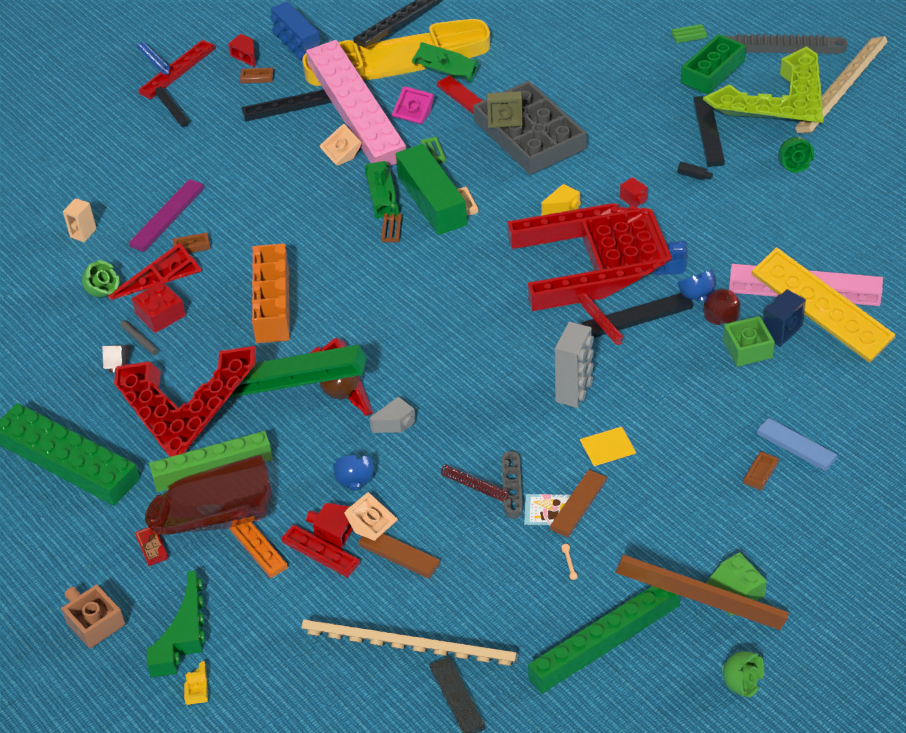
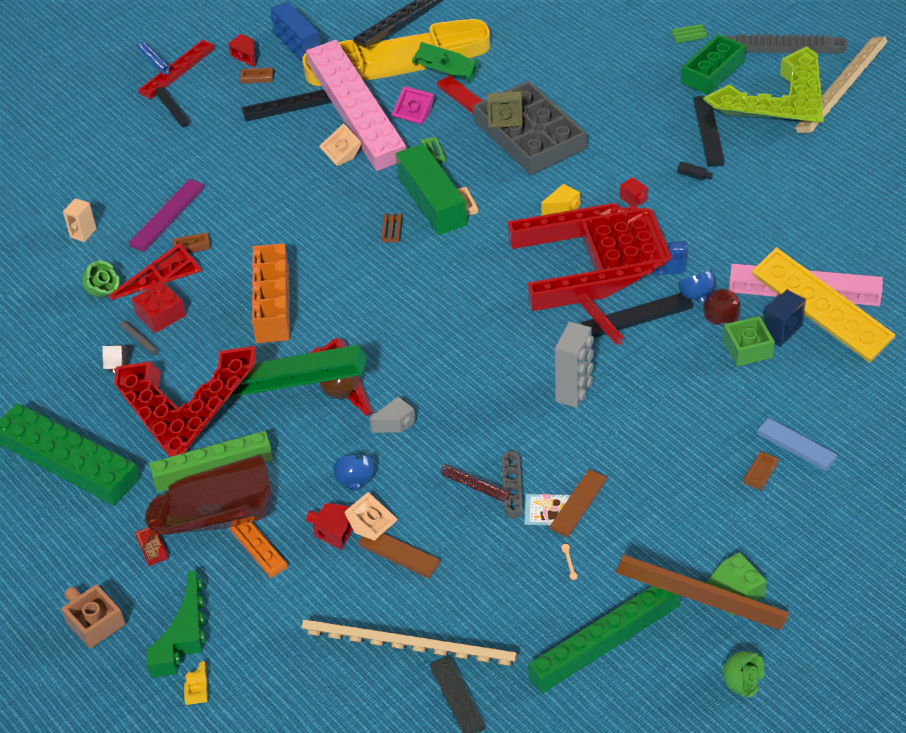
red tile [281,524,360,578] -> none
green piece [364,161,399,219] -> none
yellow sticker [580,427,636,466] -> none
green cylinder [778,137,815,173] -> none

